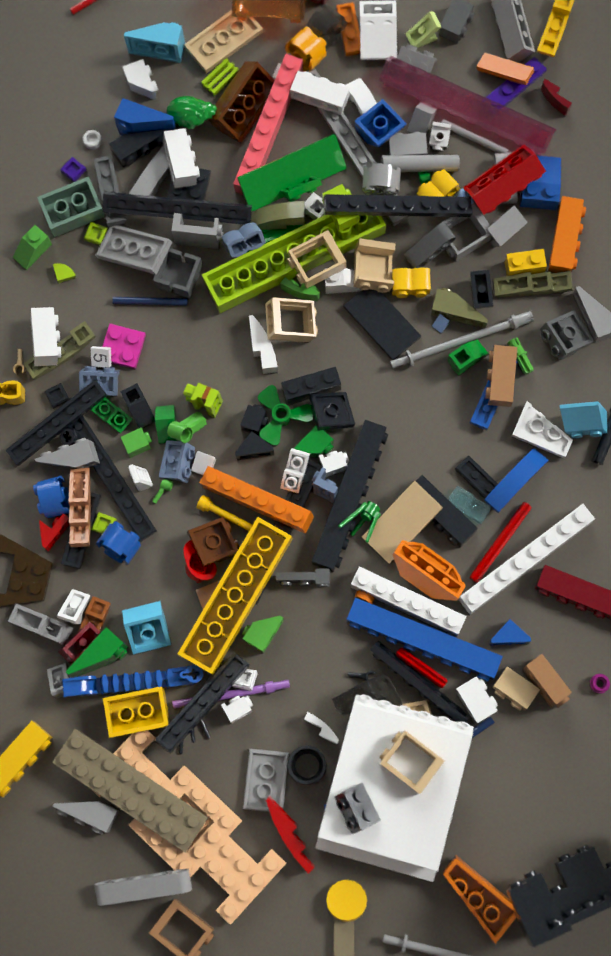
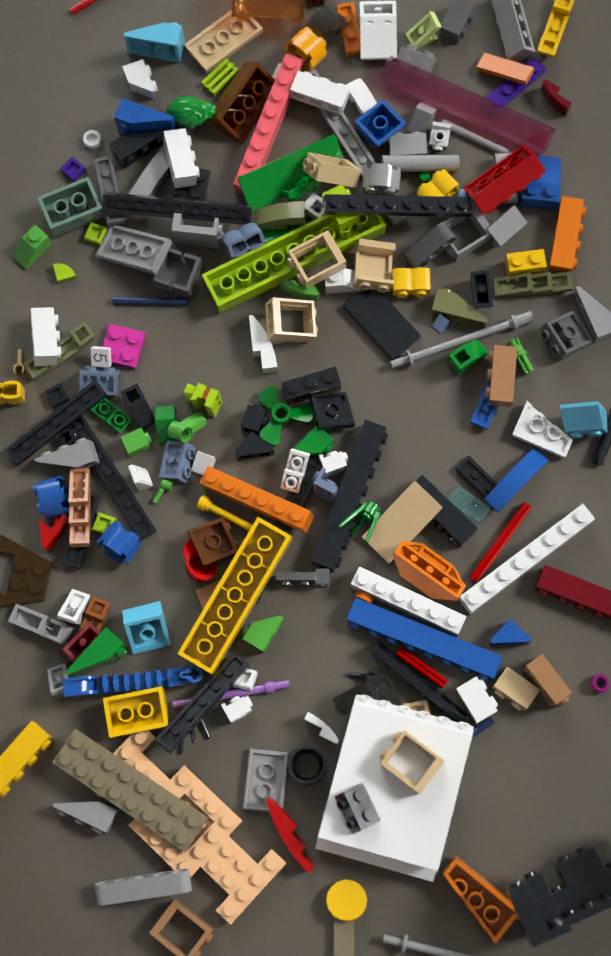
none -> tan window [303,152,361,188]

